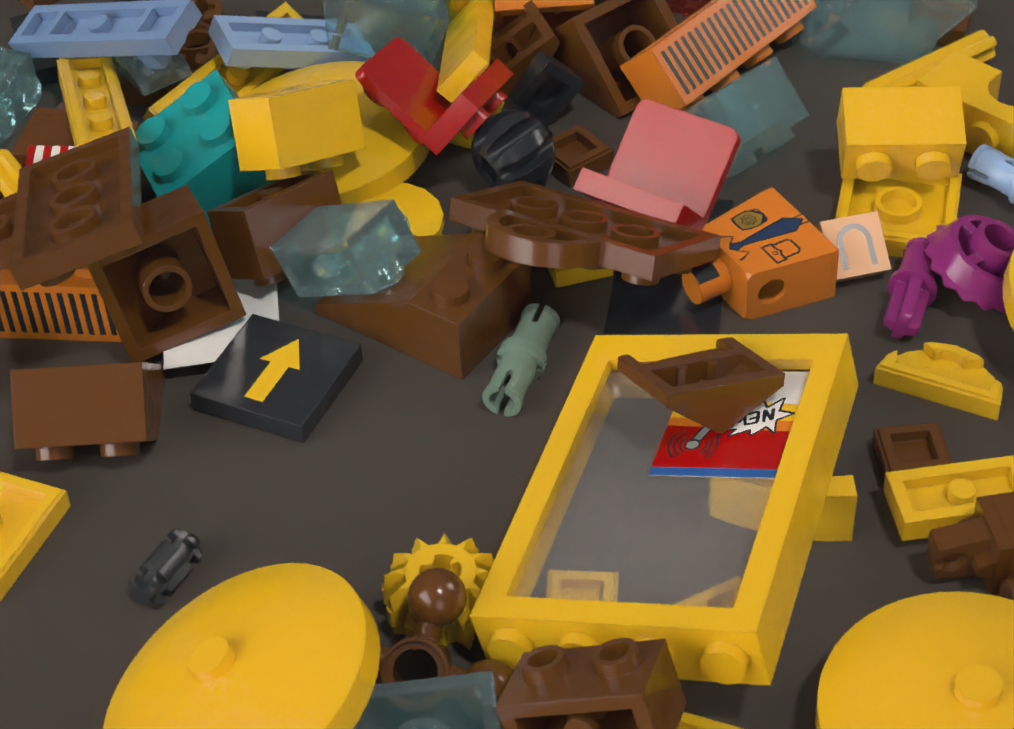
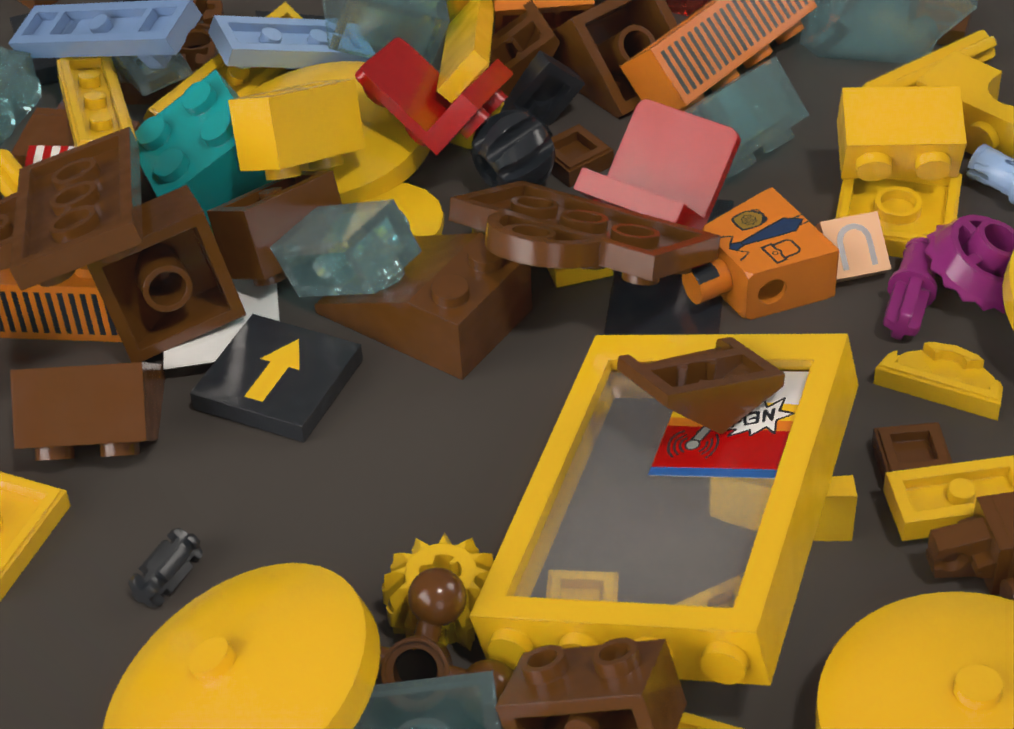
sand green pin [482,303,560,417] -> none

